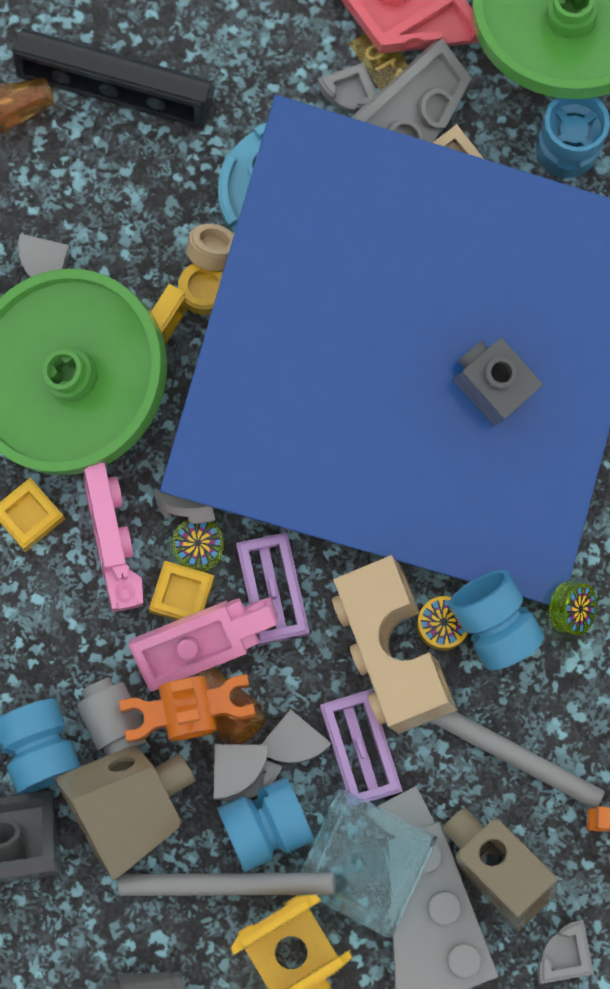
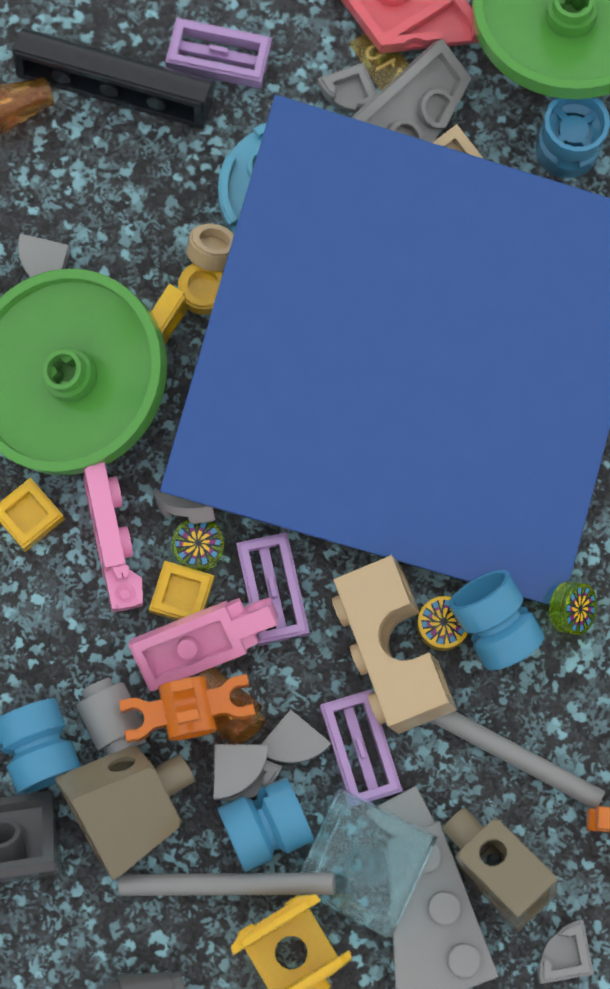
dark grey brick [453,337,543,426] -> none
none -> lavender tile [165,18,272,89]

